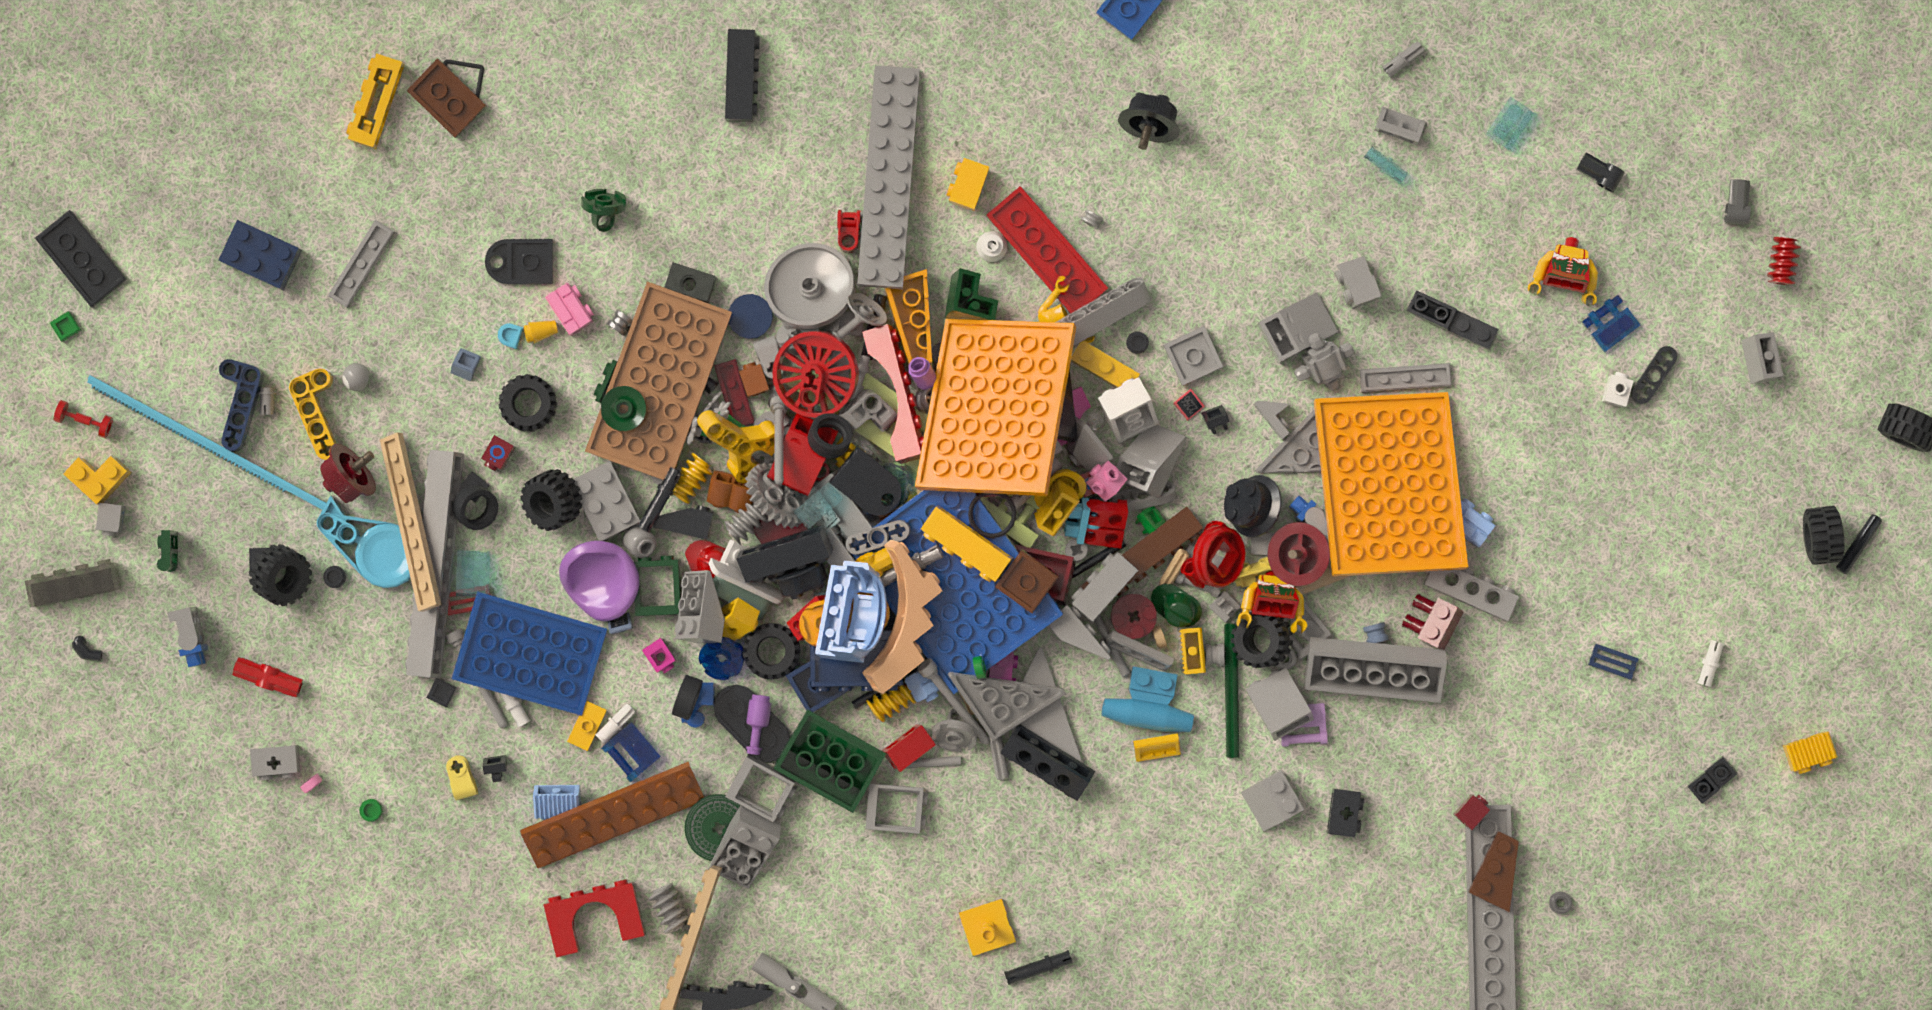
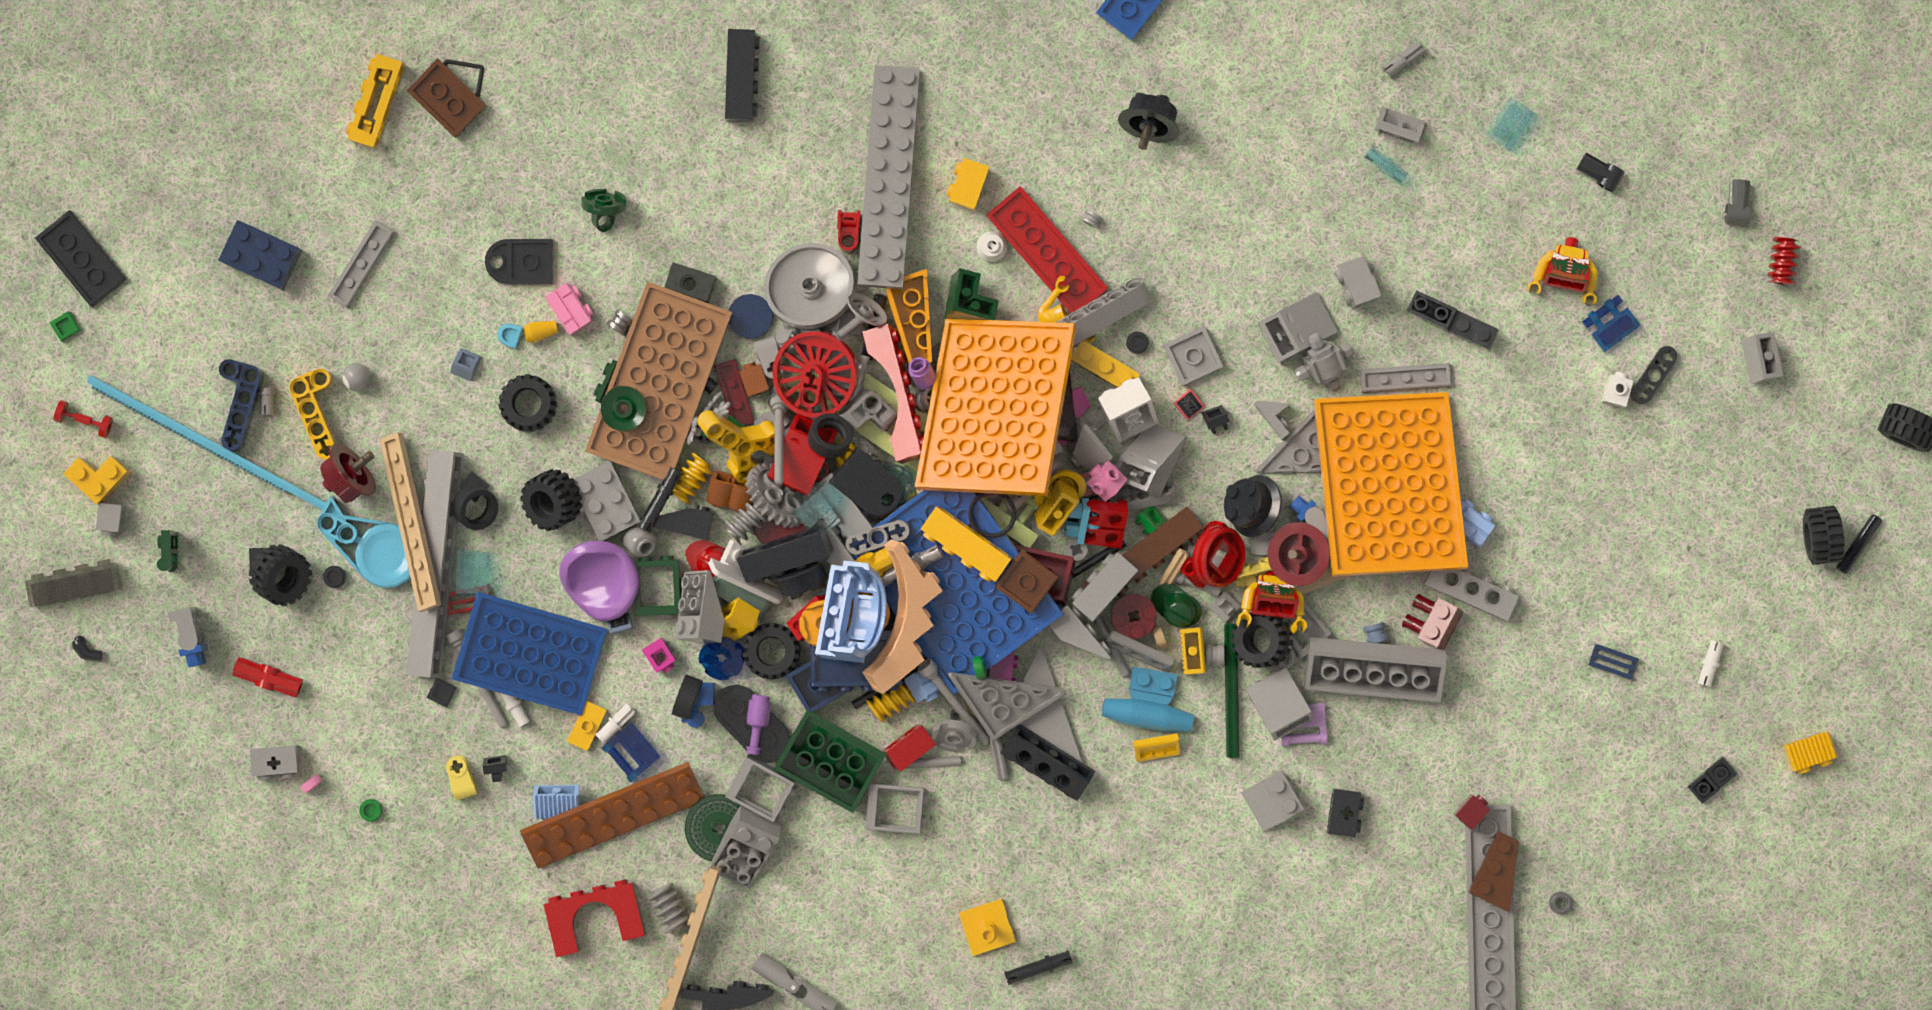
dark red brick [481,435,516,472] -> none

